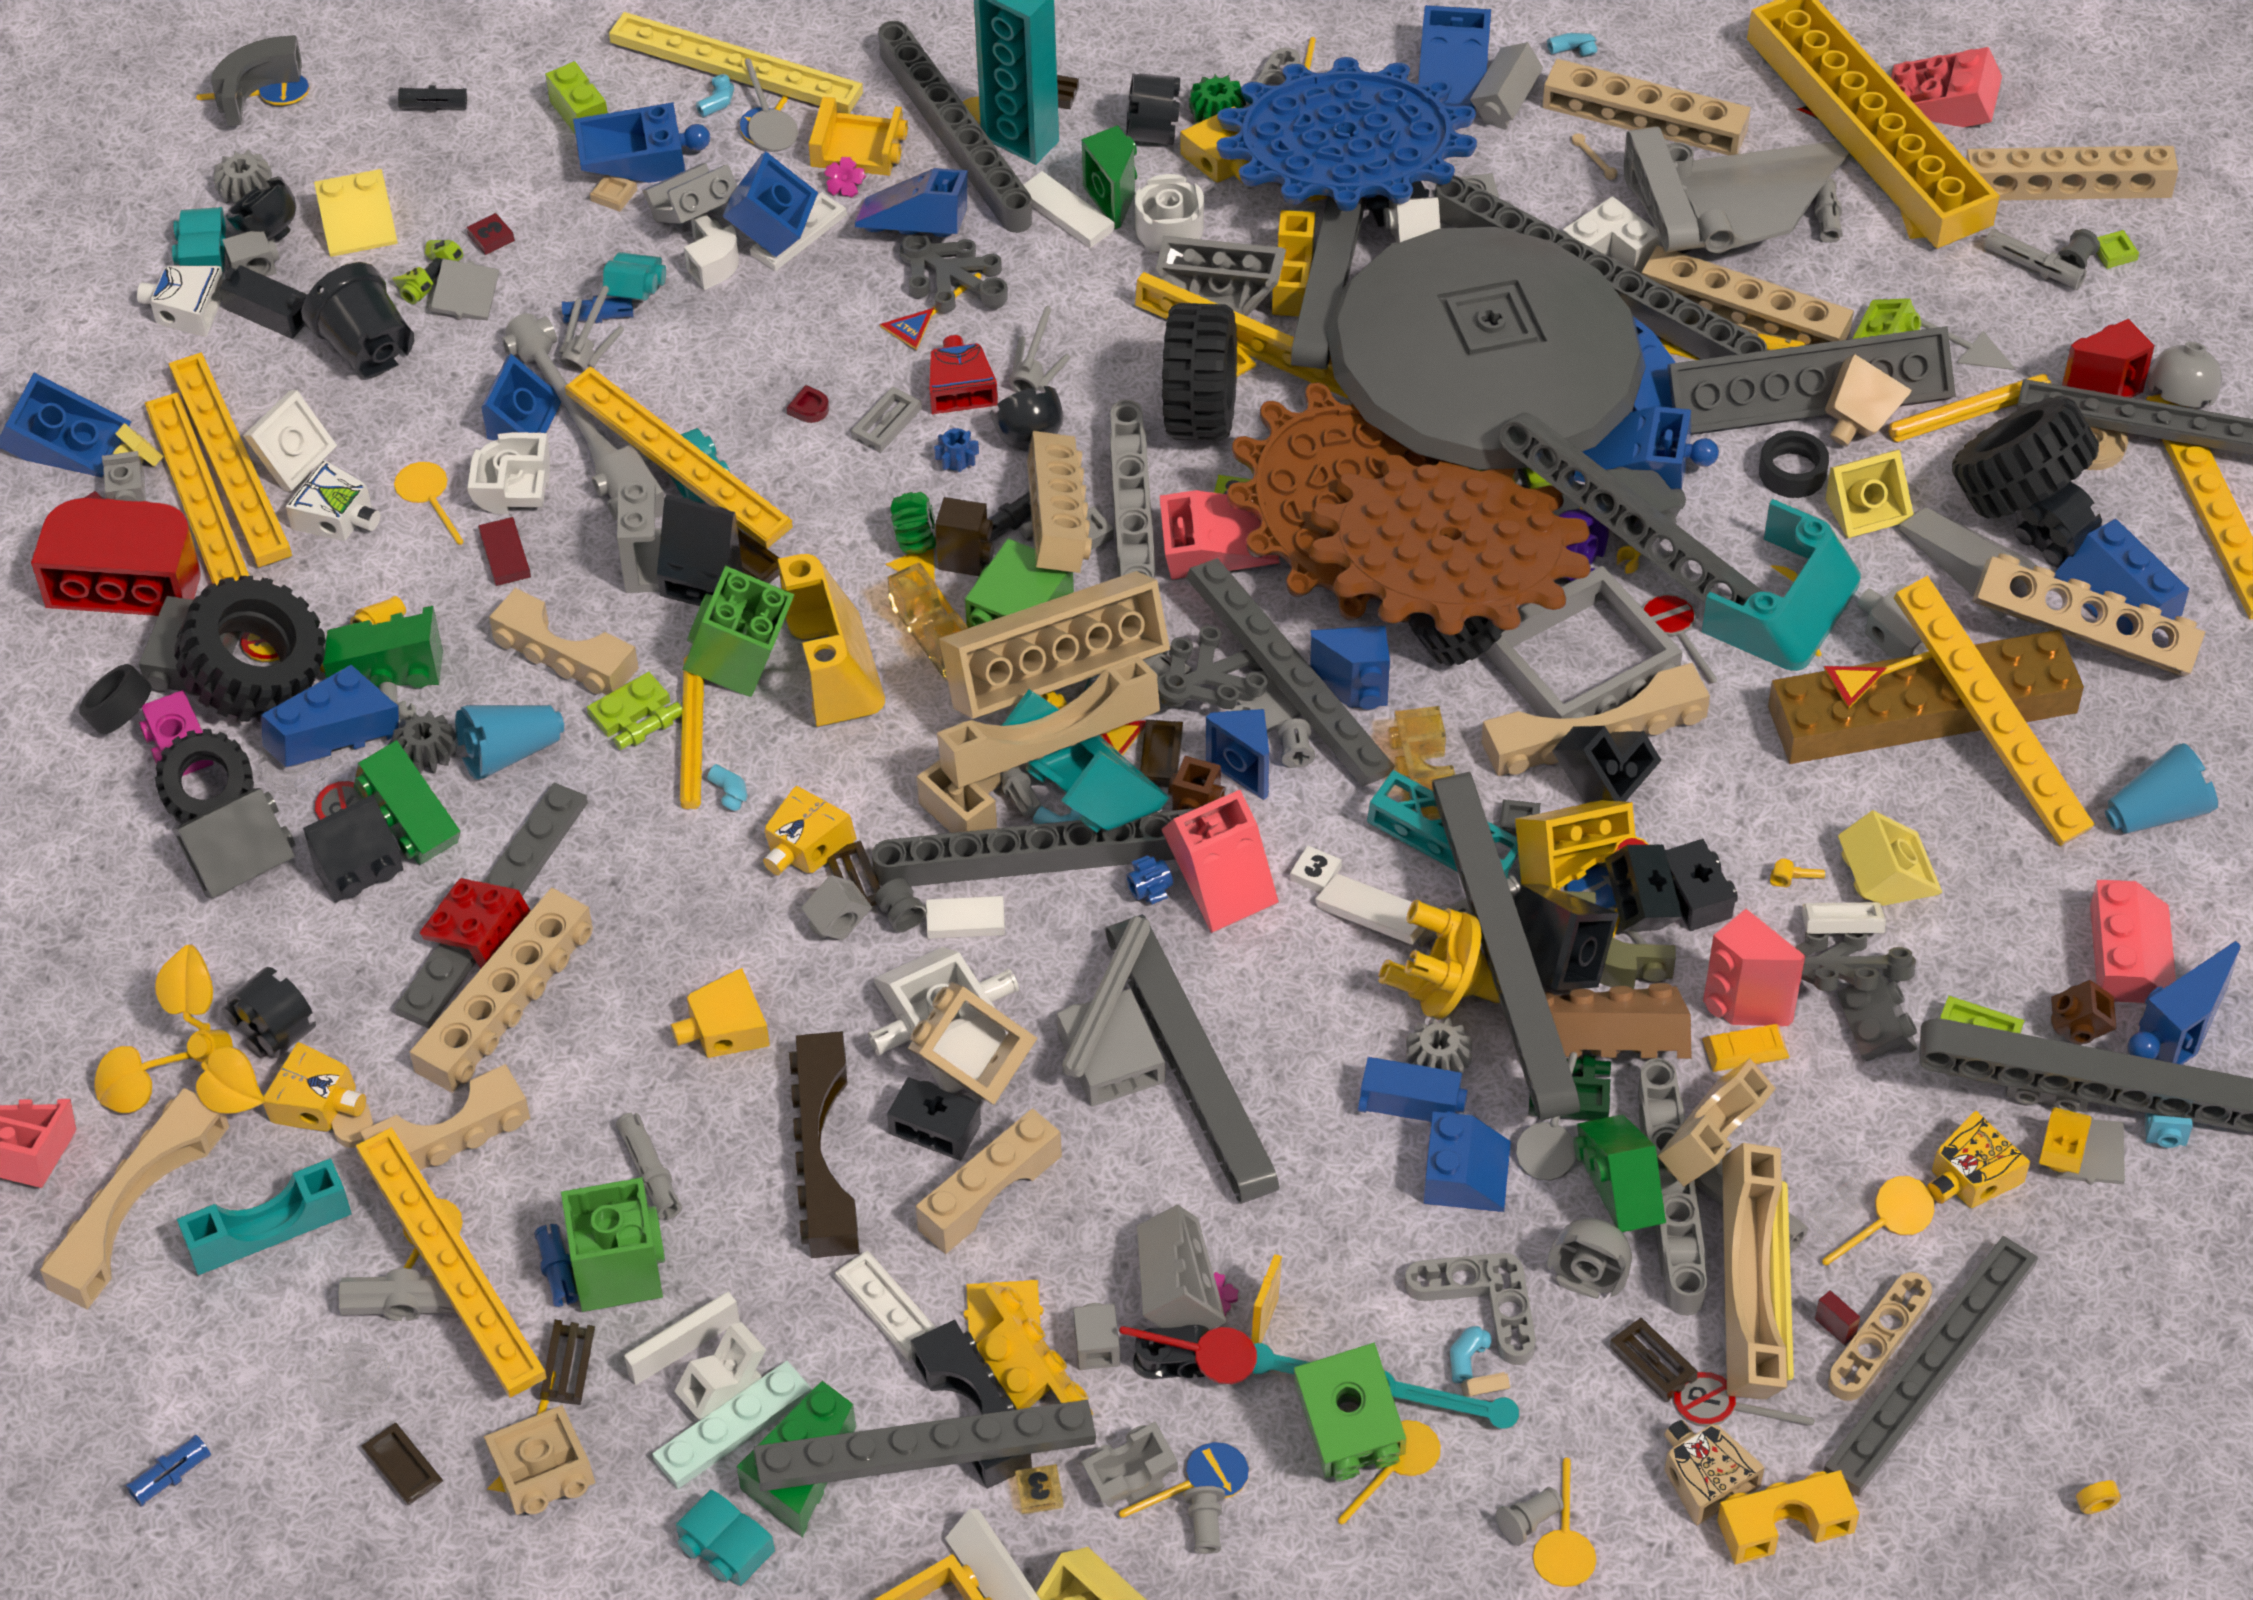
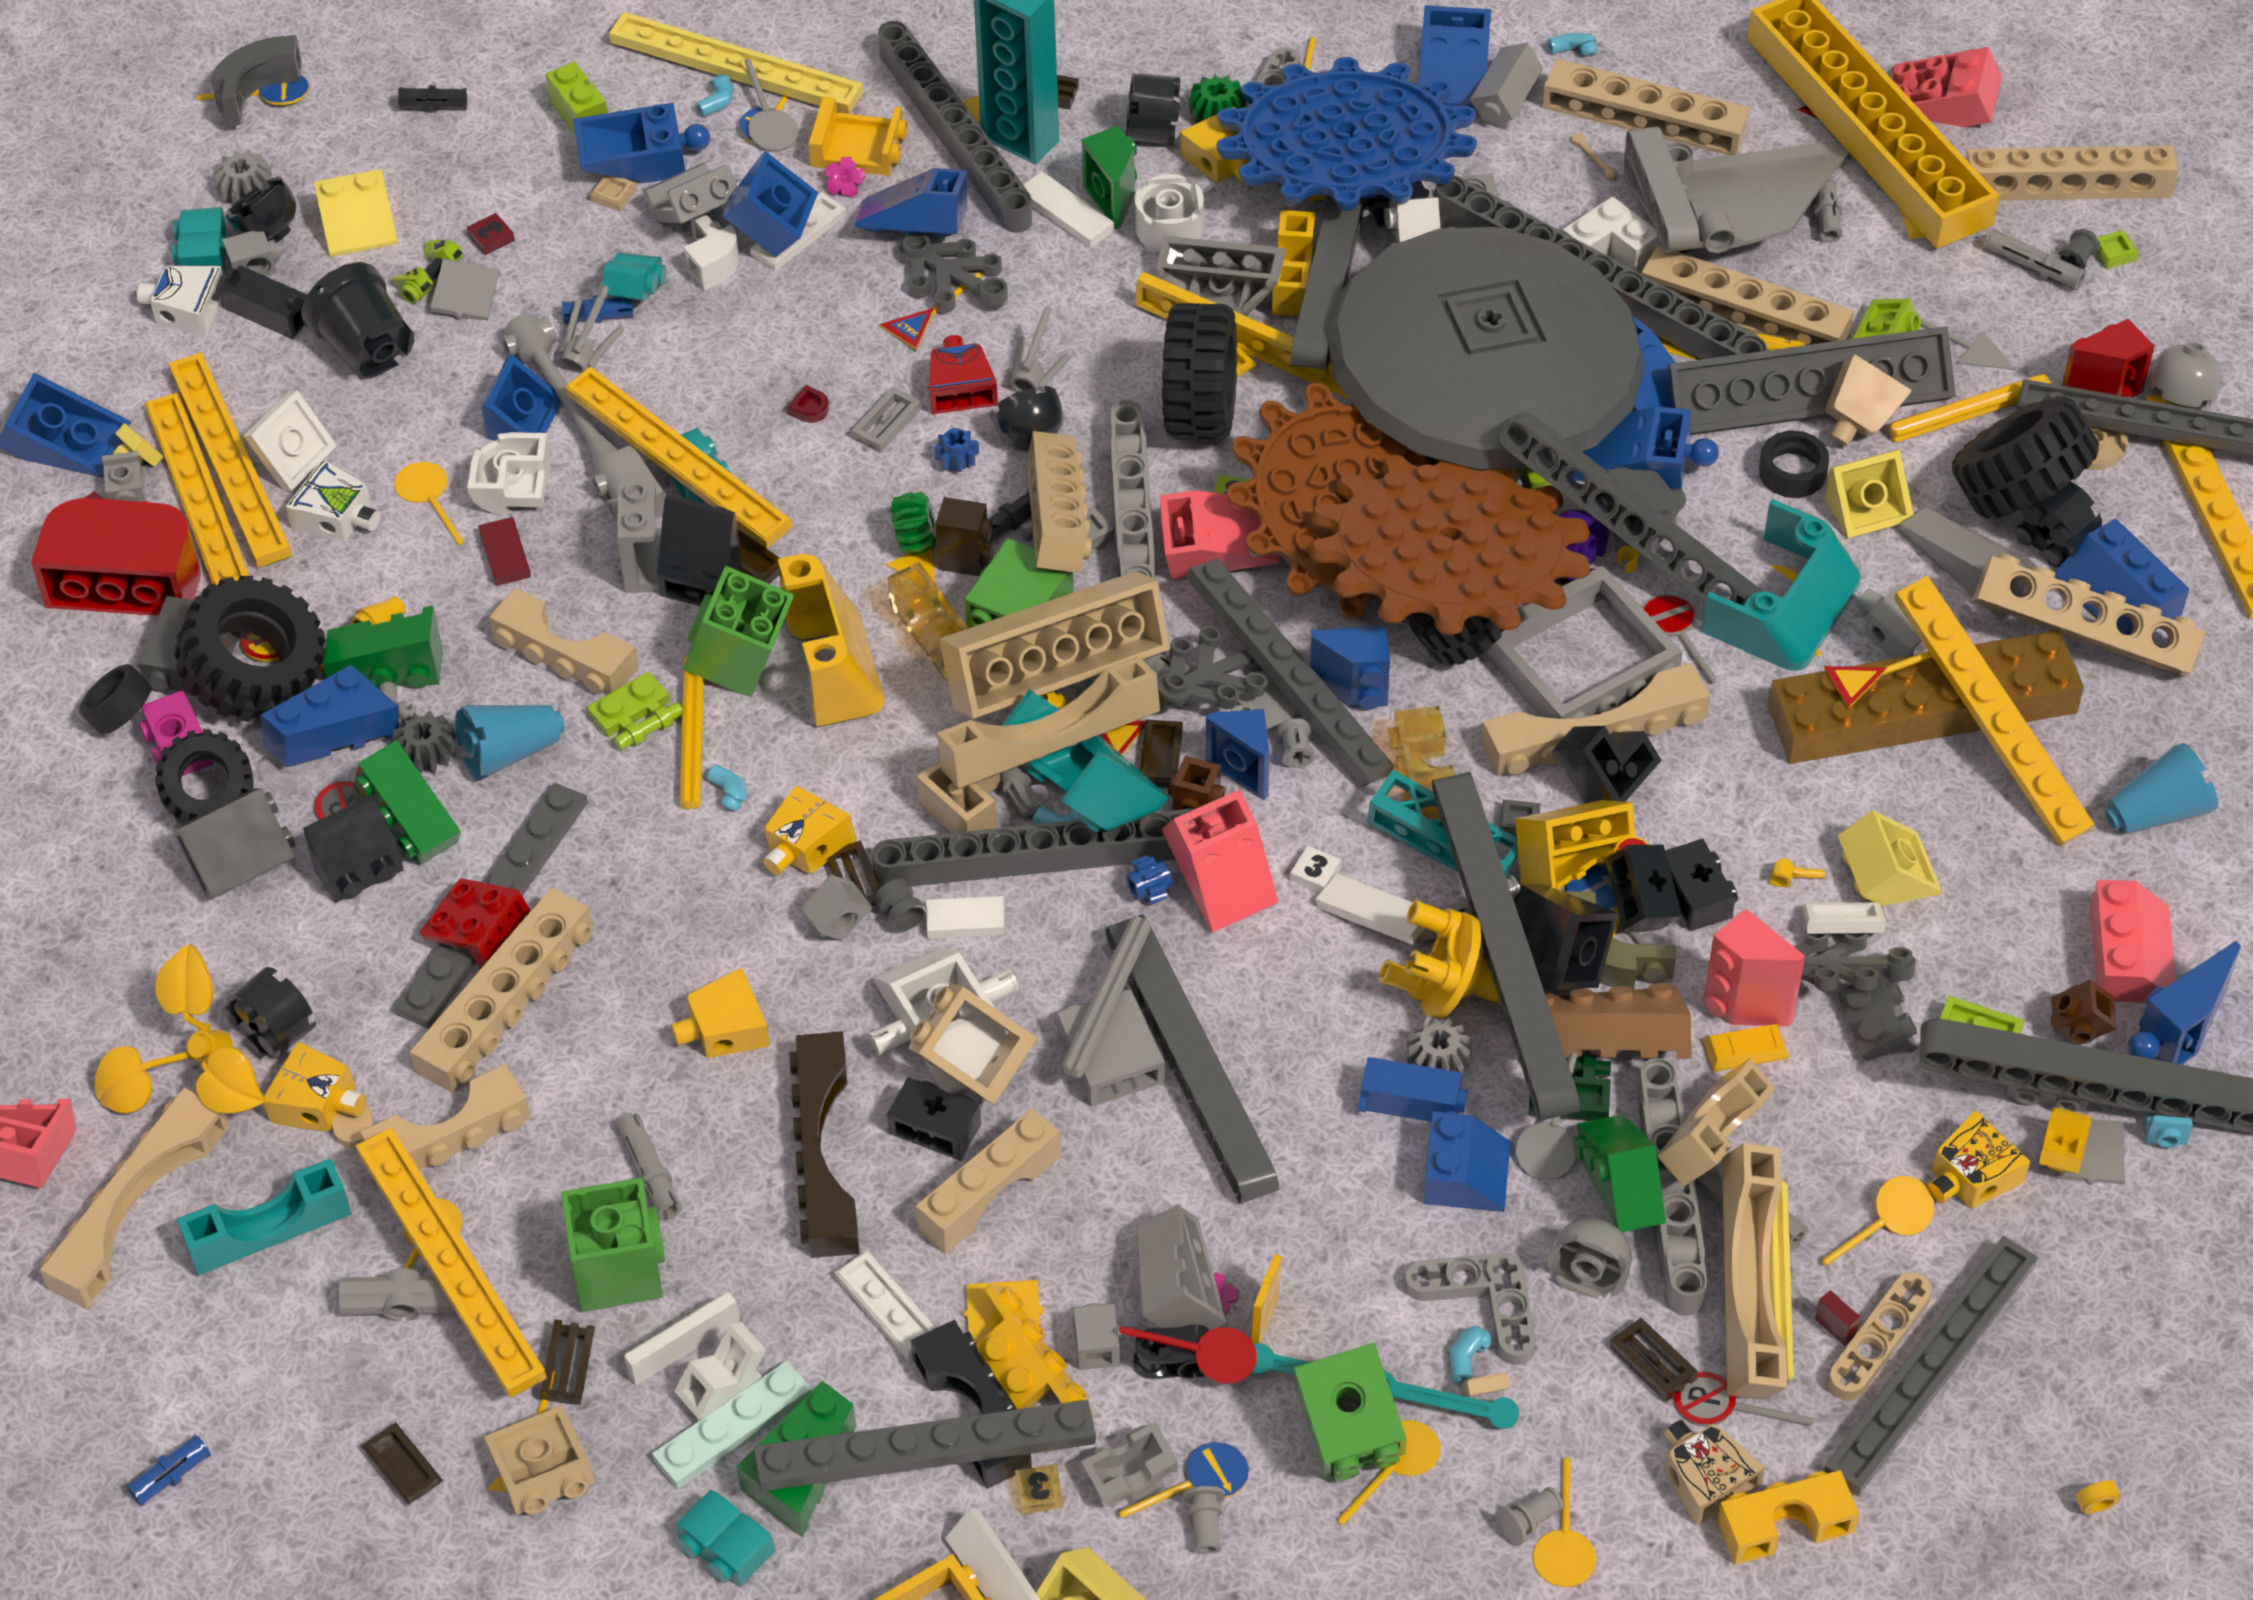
blue pin [534,1224,579,1307] -> none

